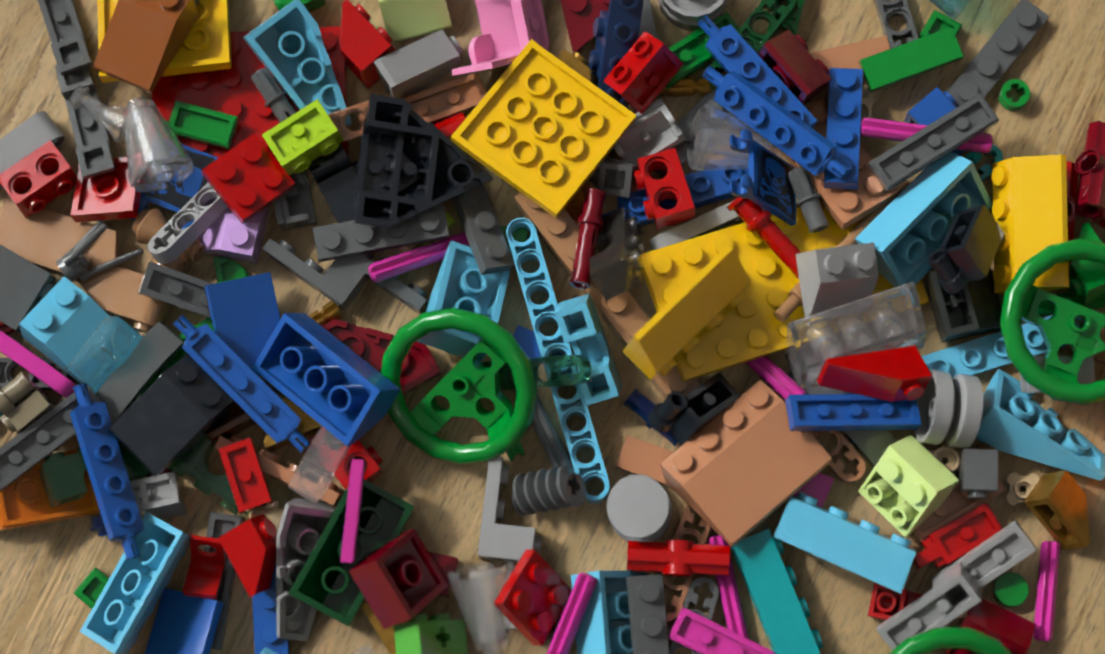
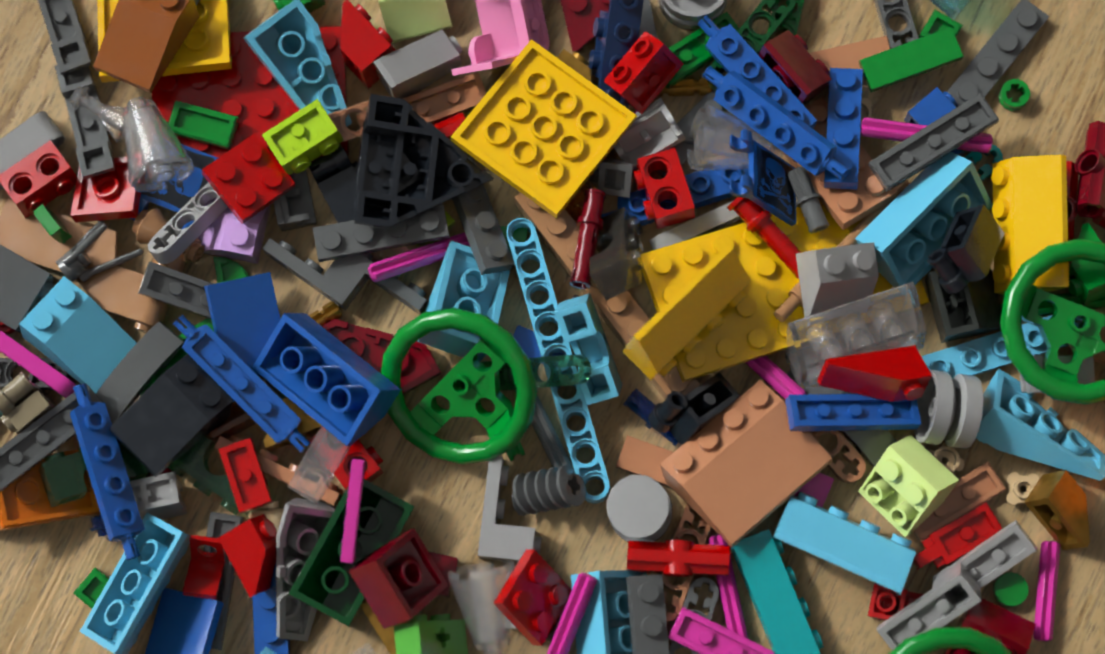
clear light blue slope [66,316,143,390] -> none
dark grey axle [251,68,296,123] -> none
dark grey brick [959,449,998,500] -> none
none -> green tile [33,204,72,244]

